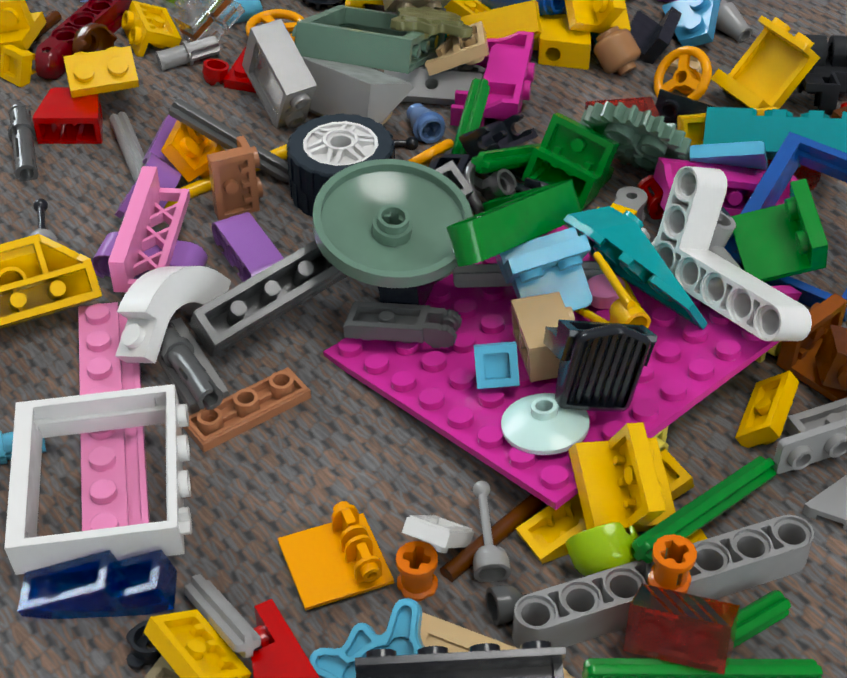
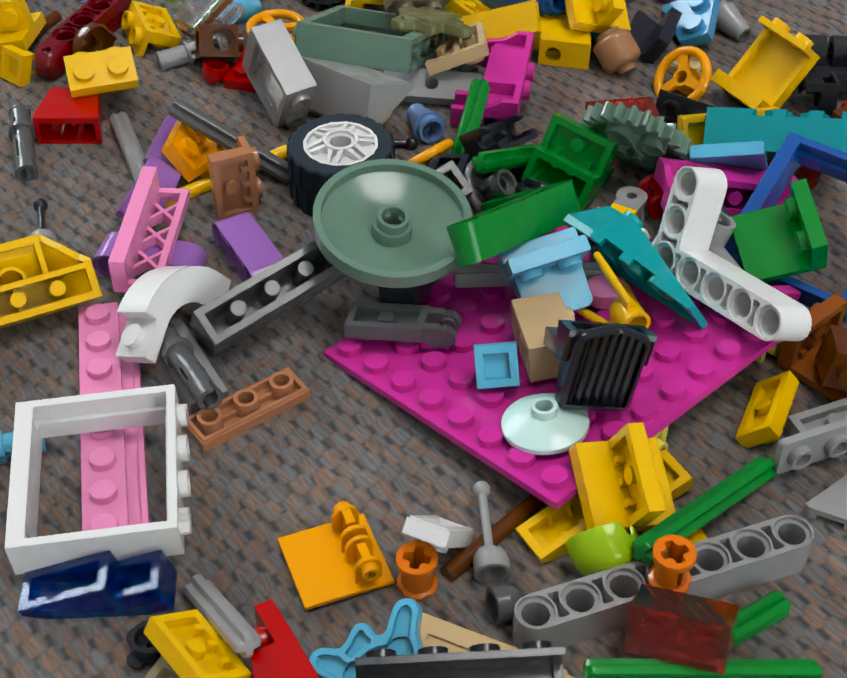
none -> reddish brown brick [195,24,244,61]

